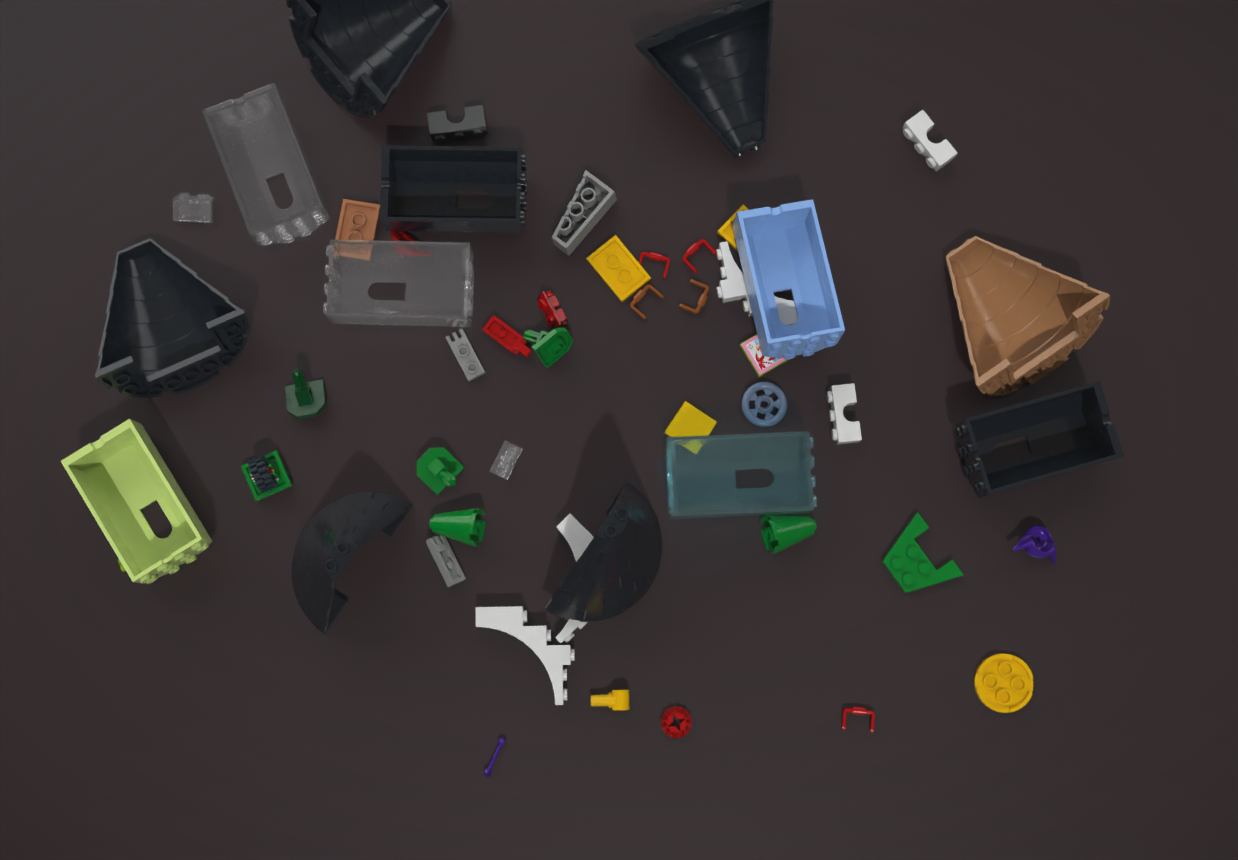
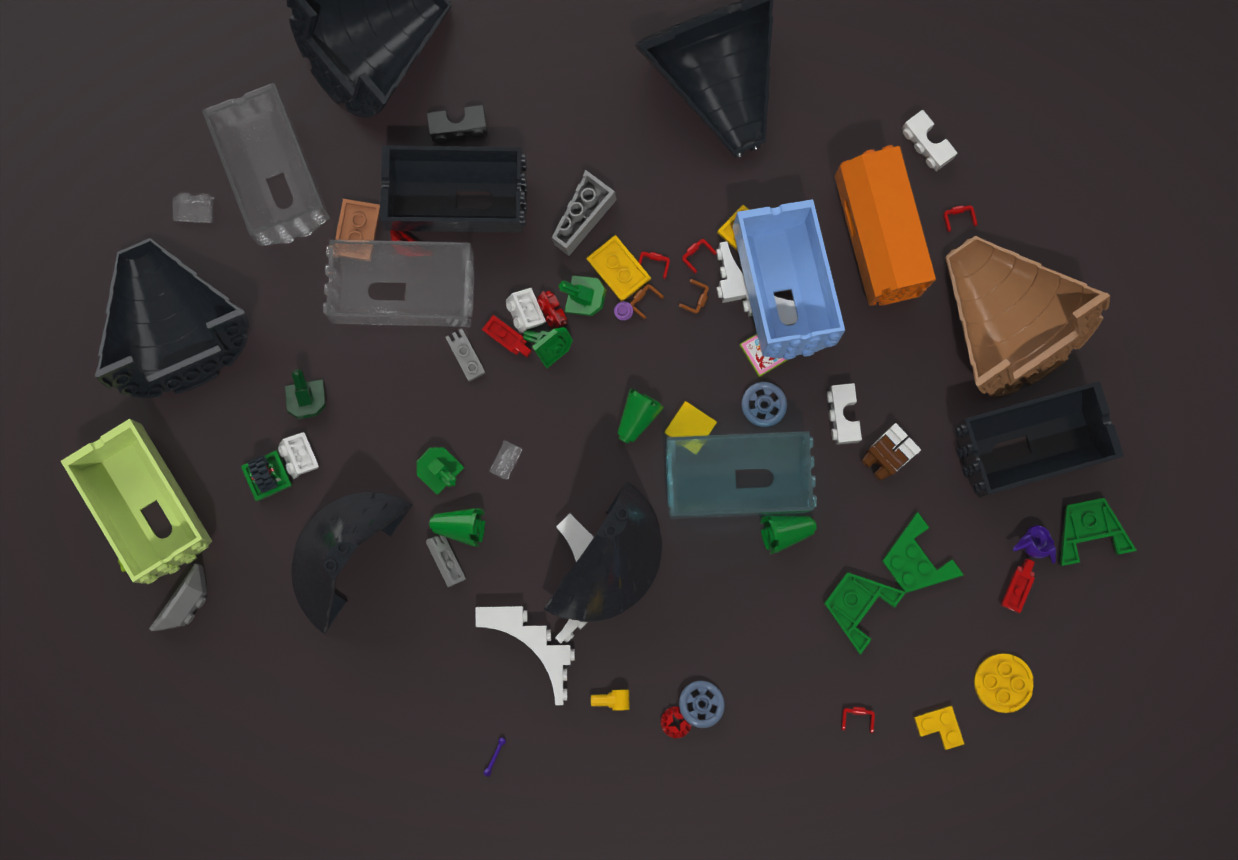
none -> light grey wedge [149,563,208,631]
none -> white bracket [278,432,319,479]
none -> white bracket [506,288,546,334]
none -> green piece [558,275,606,316]
none -> medium lavender plate [614,301,633,320]
none -> green cone [617,388,665,444]
none -> sand blue plate [679,681,725,728]
none -> green wing [824,572,906,655]
none -> orange panel [834,145,936,306]
none -> reddish brown hips [861,423,921,481]
none -> yellow plate [913,706,964,750]
none -> red piece [943,205,977,232]
none -> red hinge [1000,559,1035,613]
none -> green wing [1060,498,1137,566]

